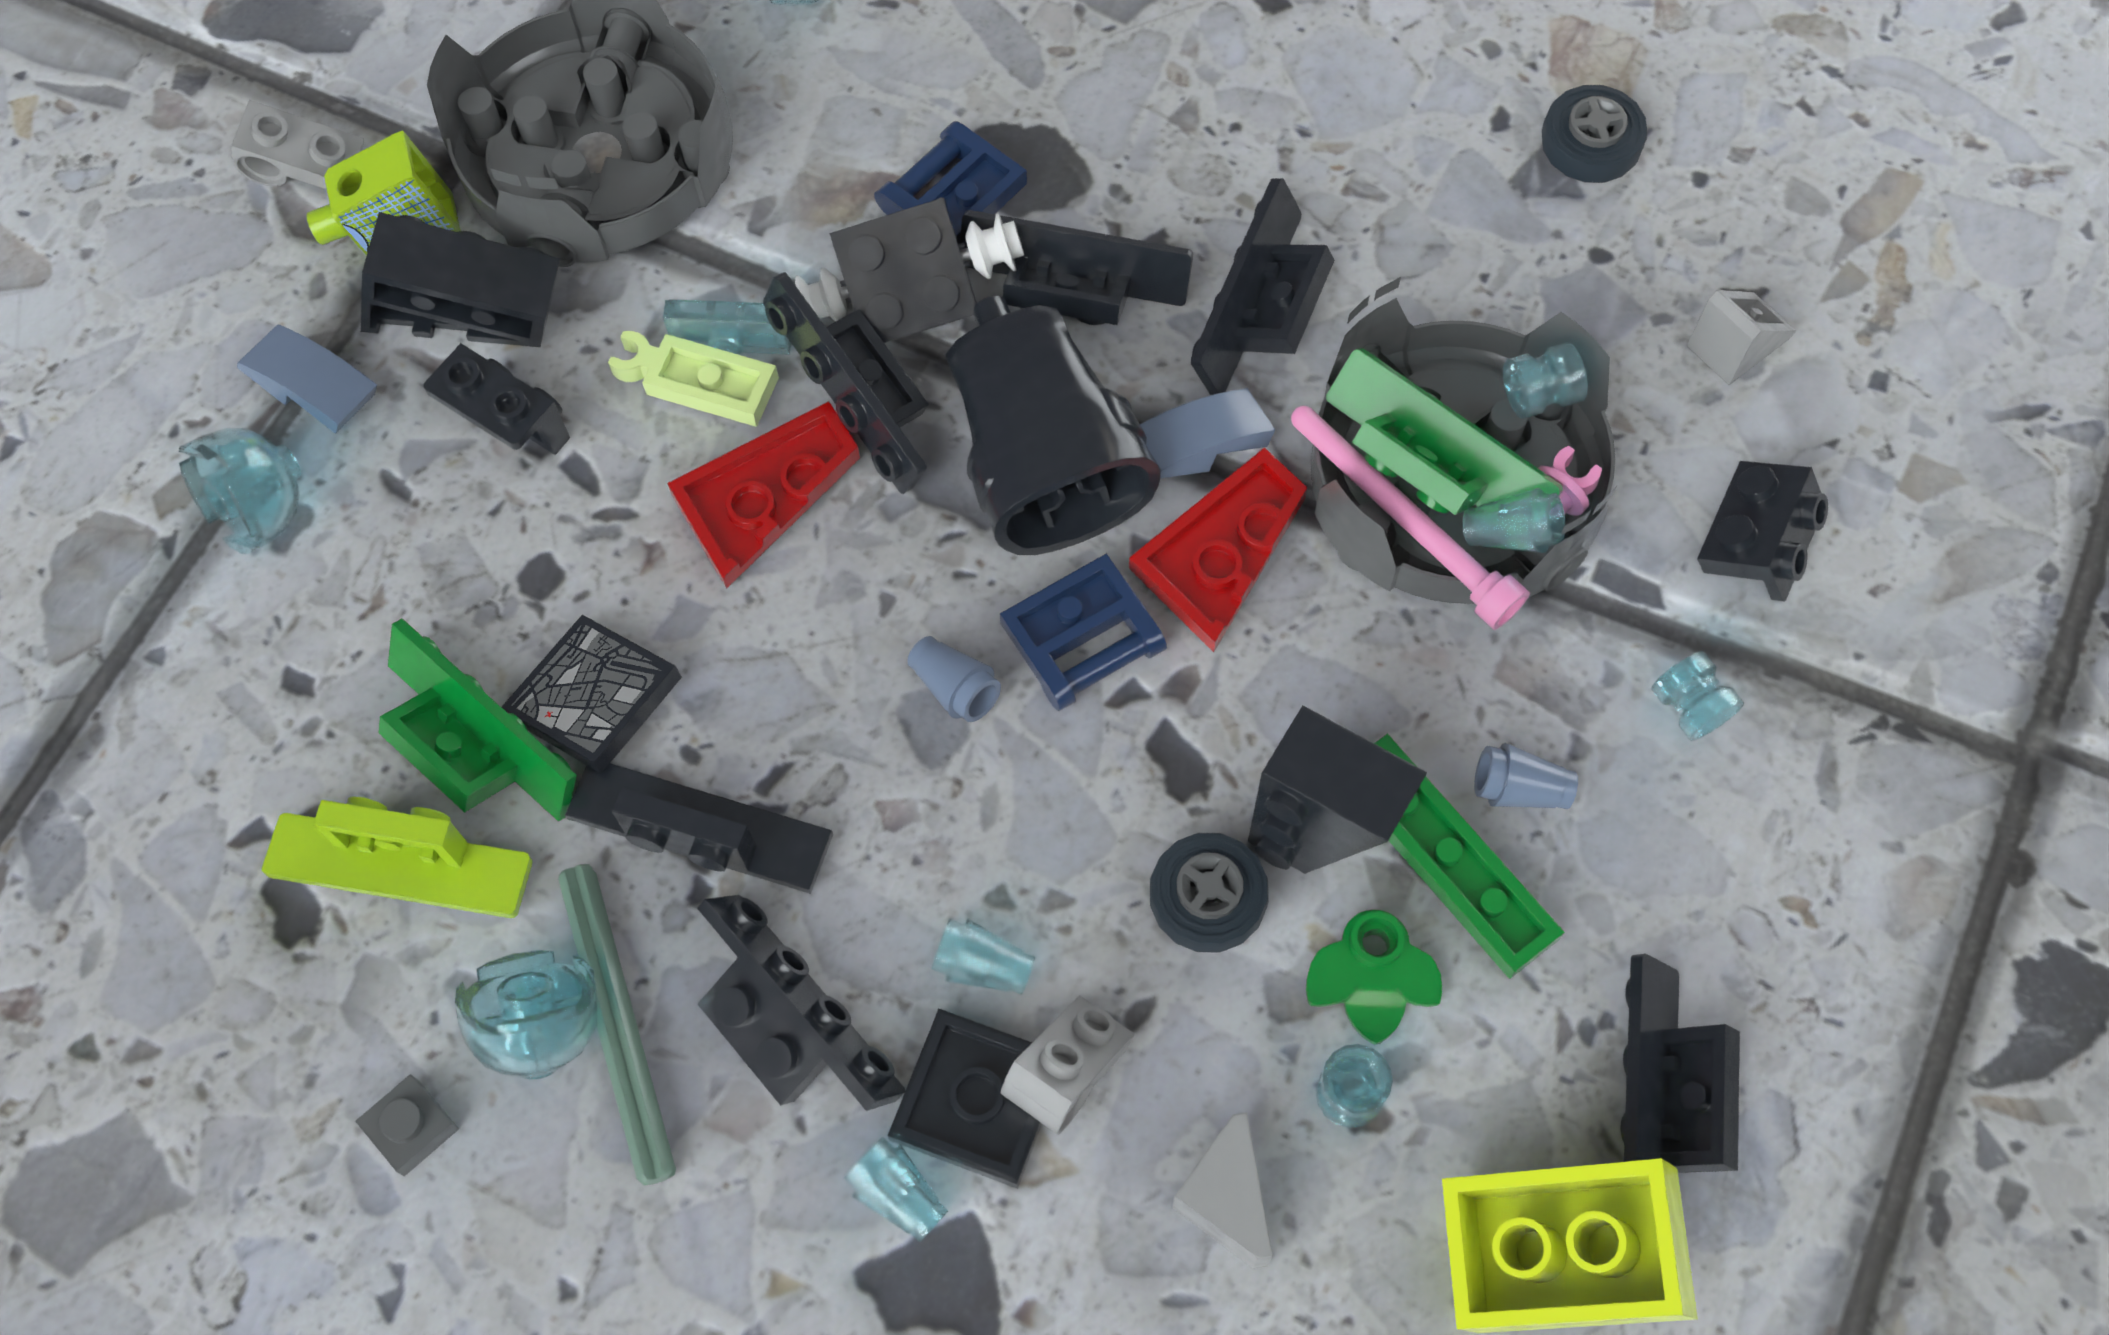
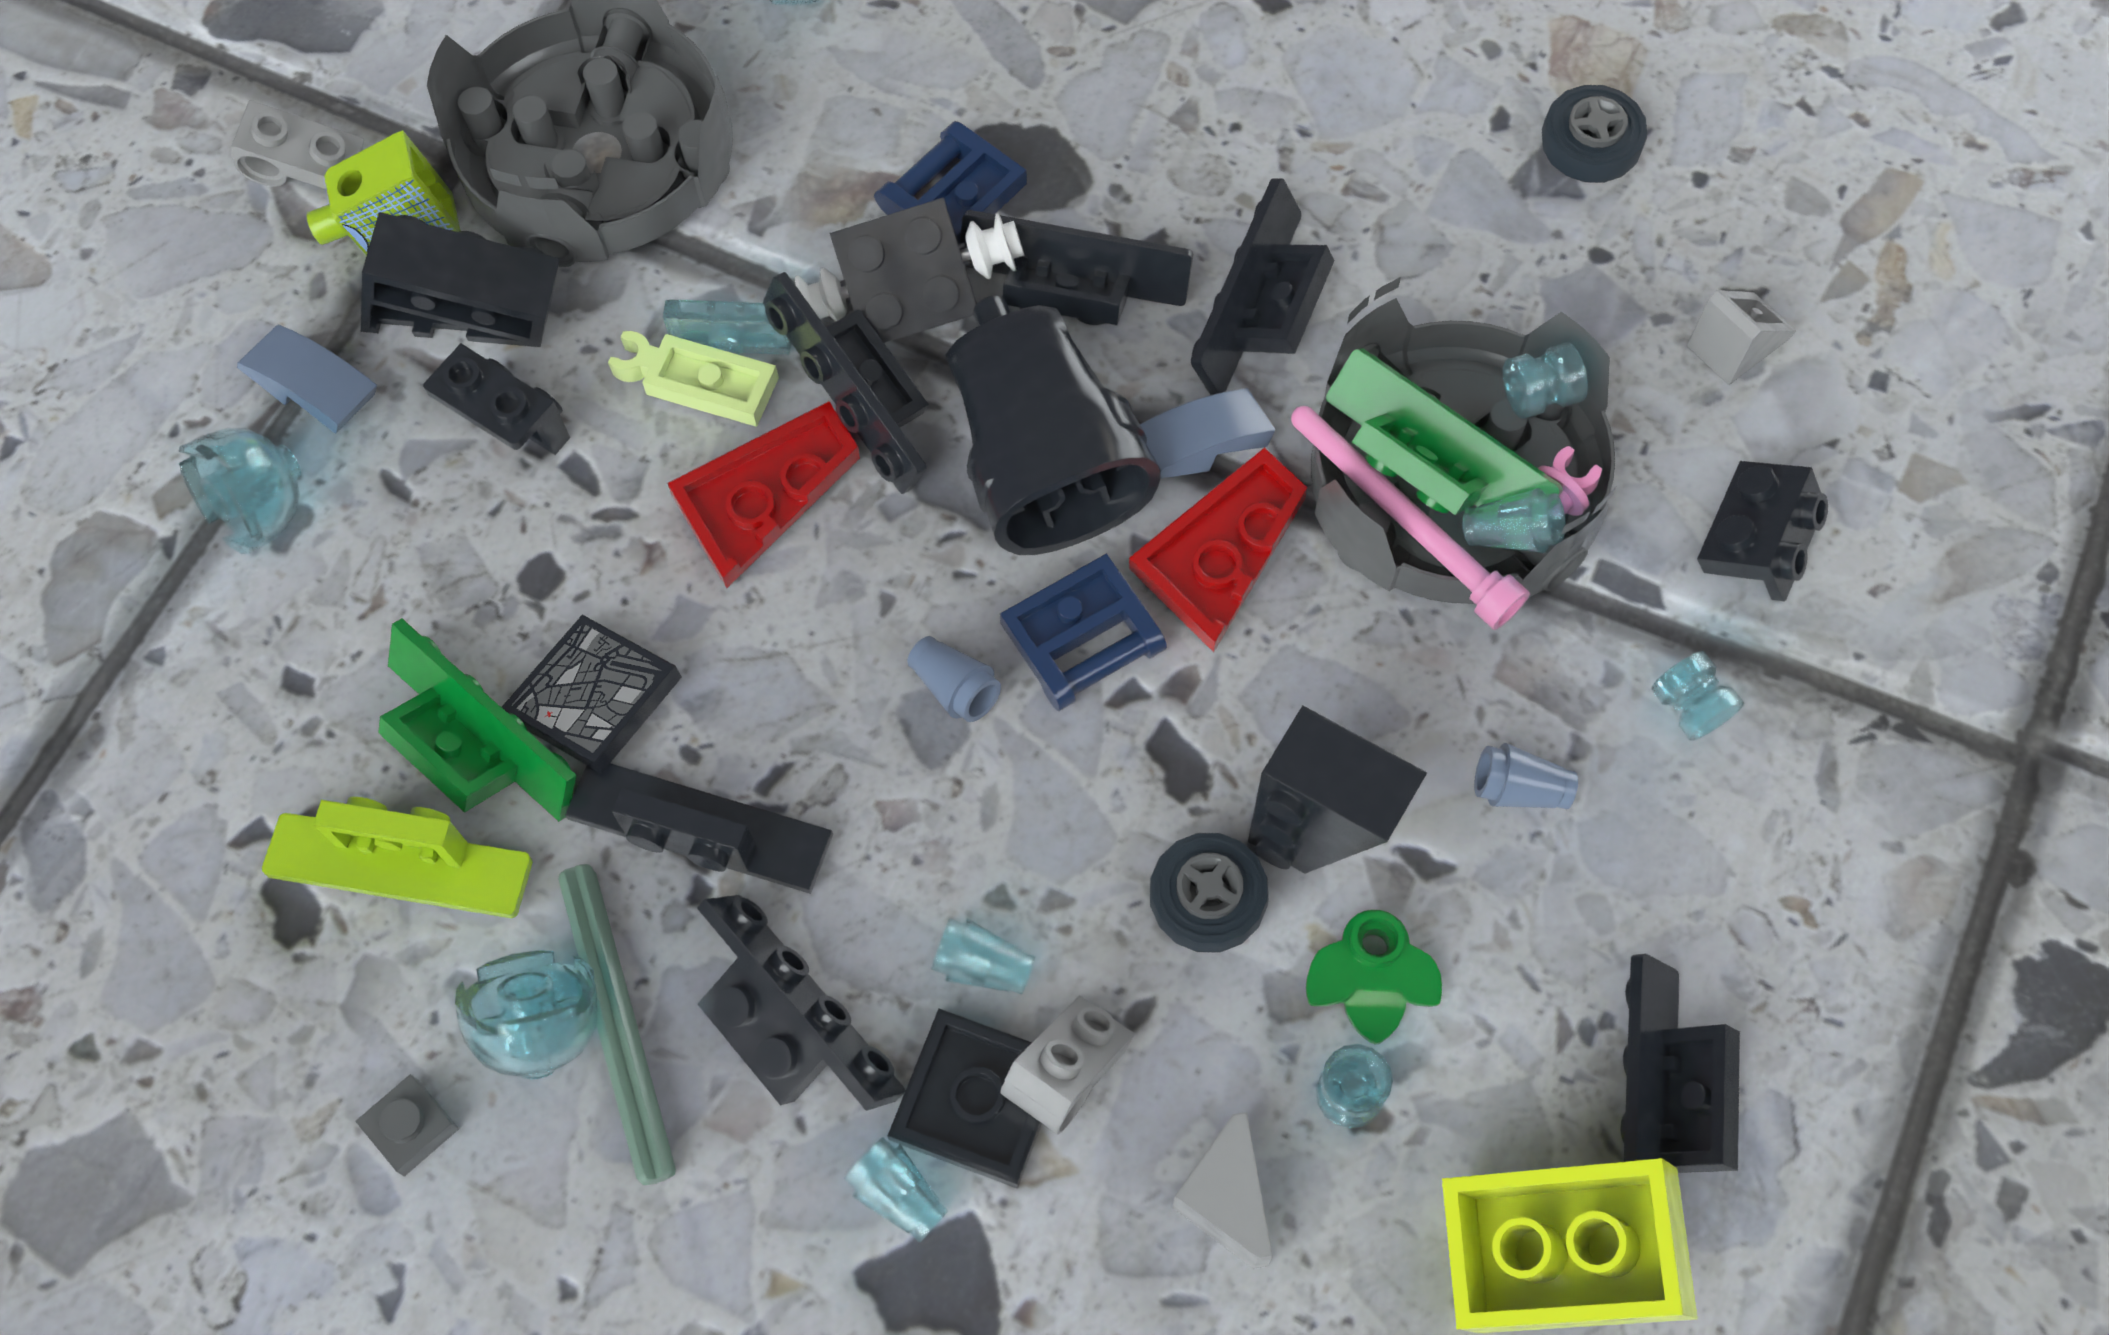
green plate [1374,733,1565,979] -> none

